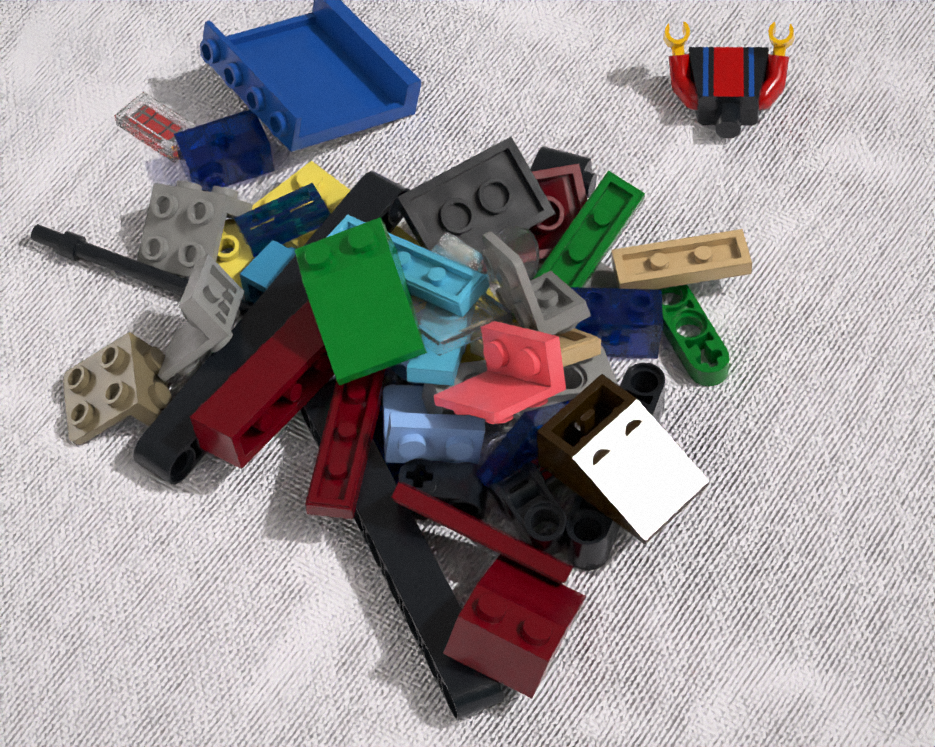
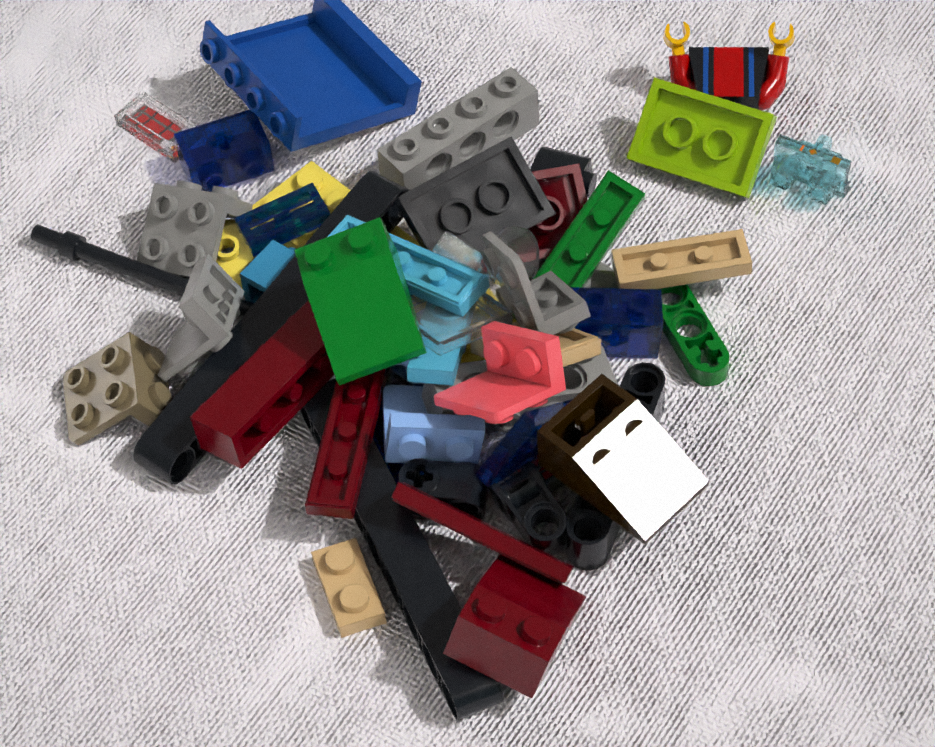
none -> tan plate [311,538,387,638]
none -> light grey brick [377,67,540,190]
none -> lime plate [626,77,777,199]
none -> clear light blue hips [770,134,852,205]

